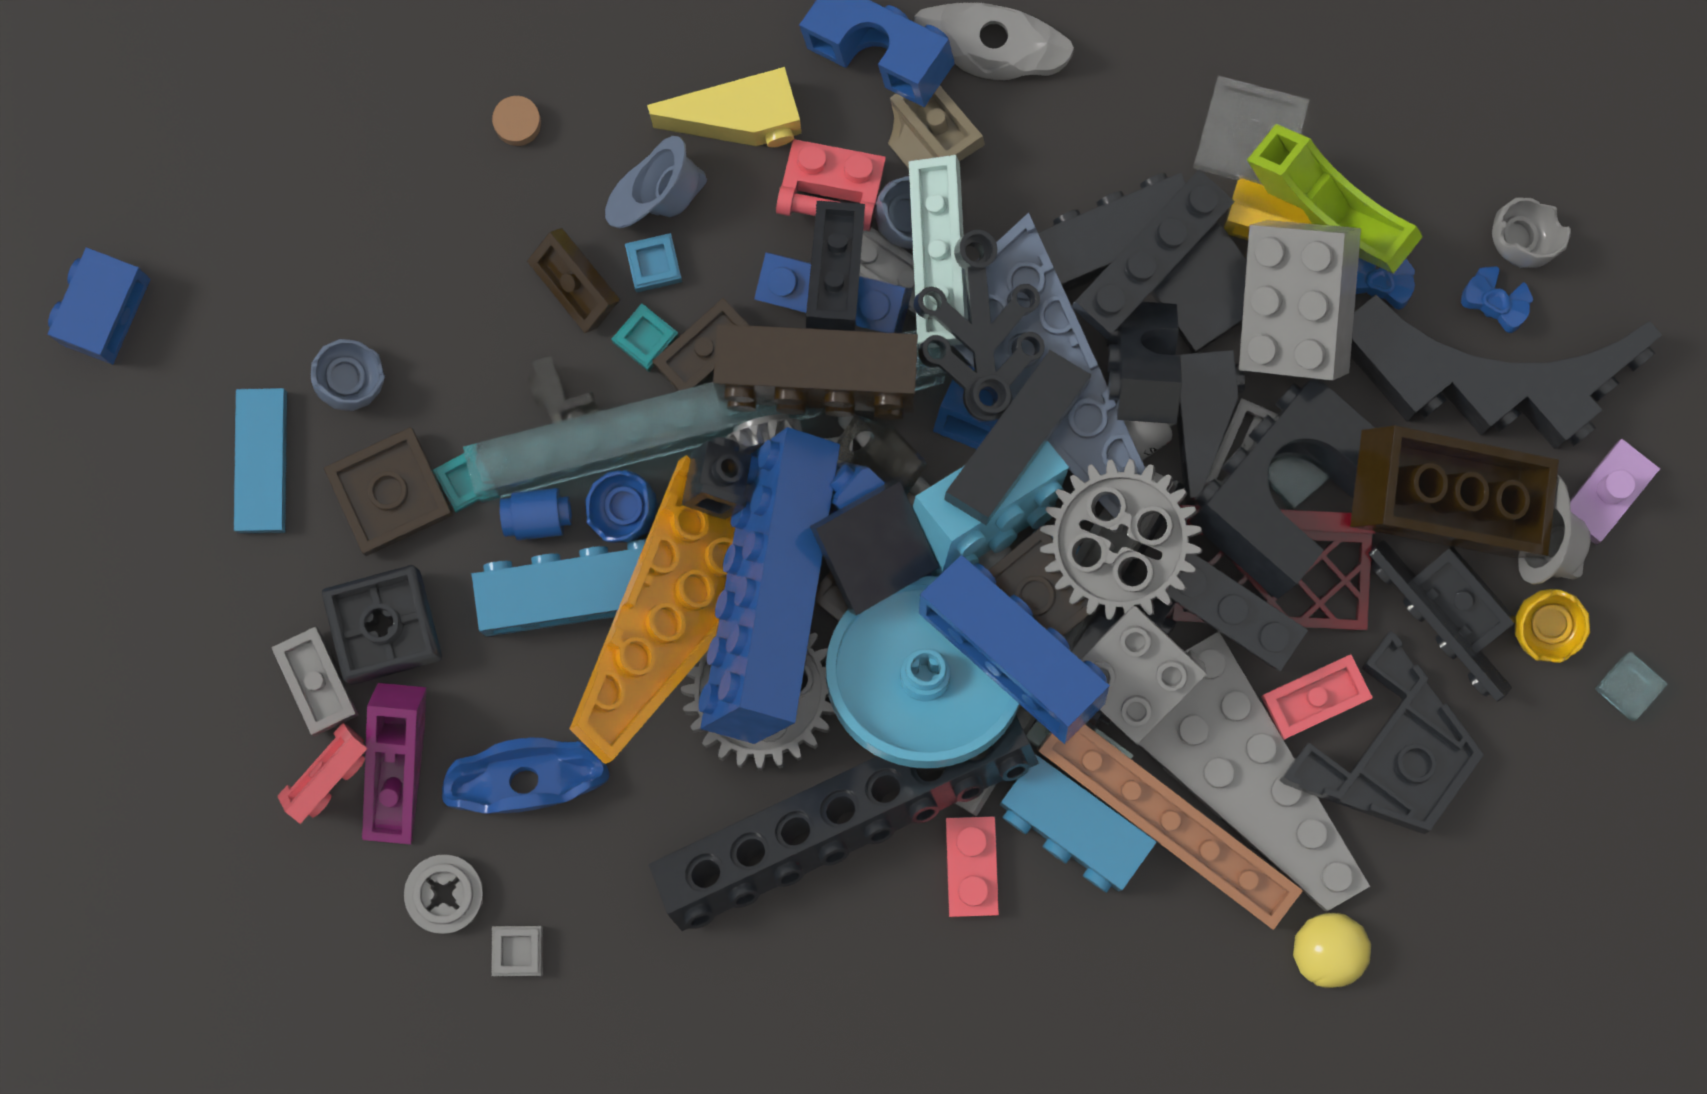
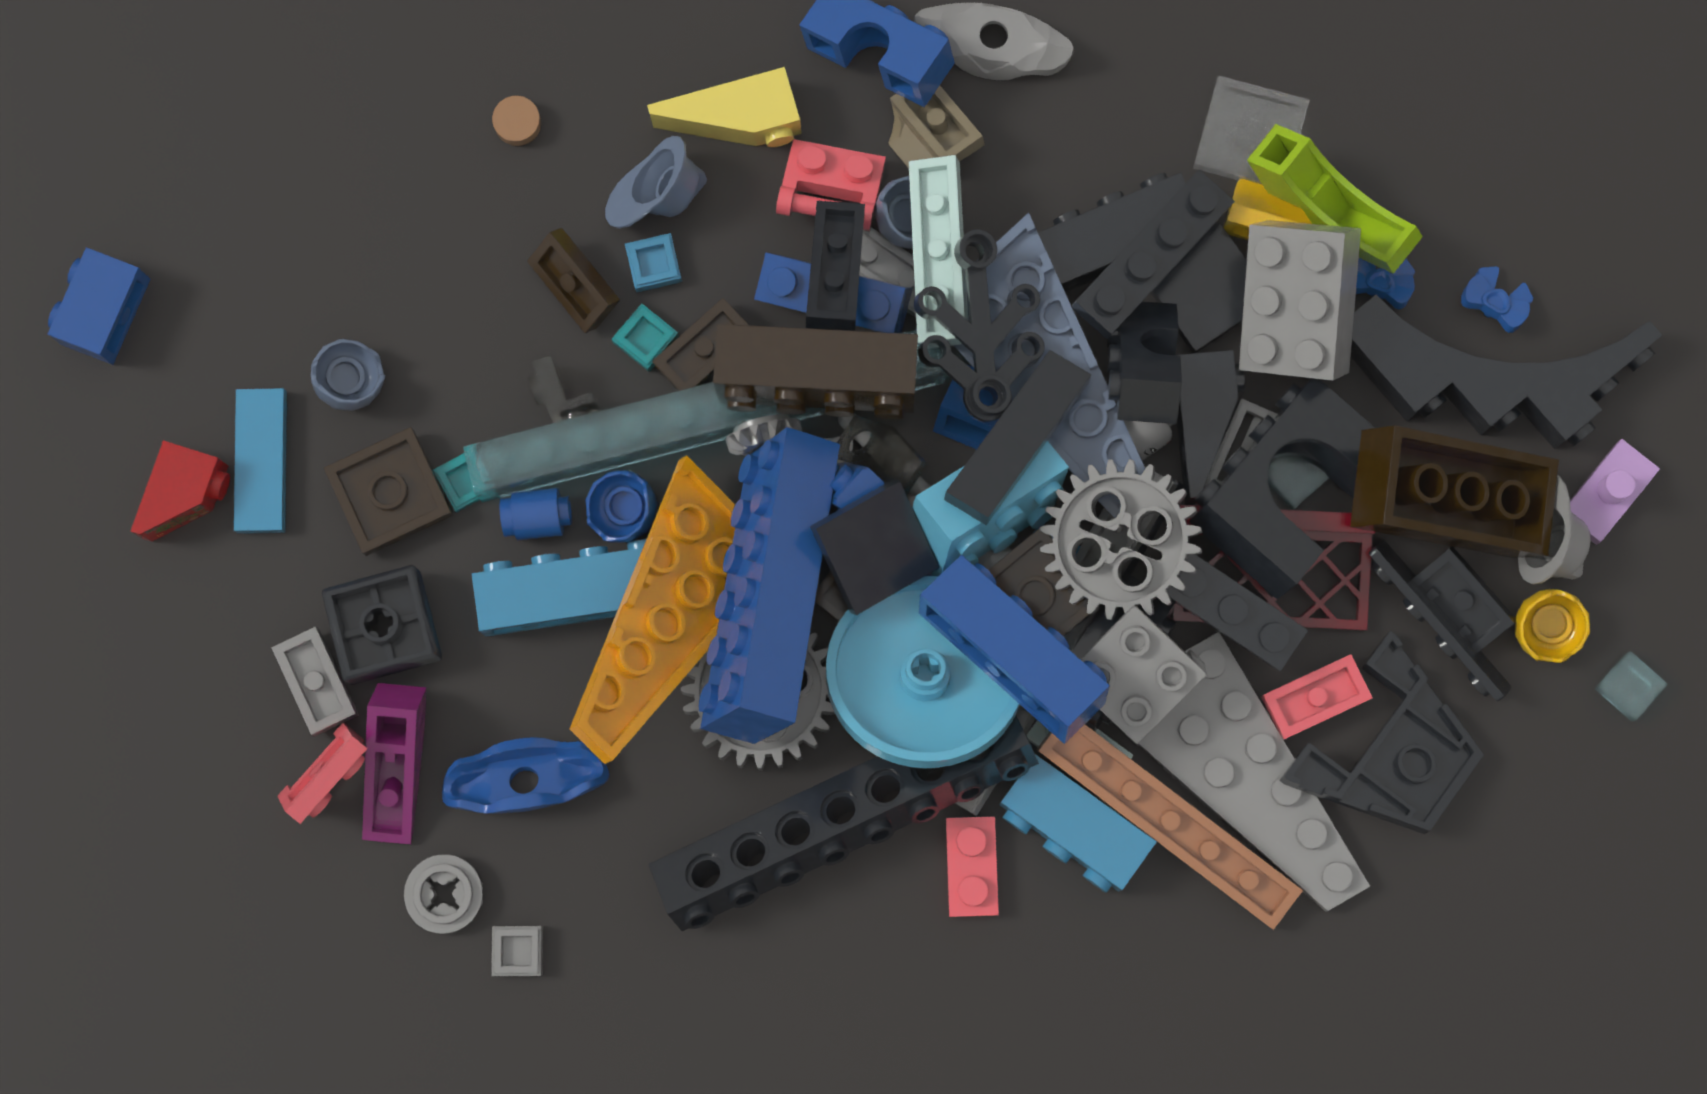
black brick [682,437,752,520] -> none
light yellow hair [1293,913,1371,988] -> none
light grey hair [1492,198,1571,268] -> none
none -> red slope [130,440,230,542]

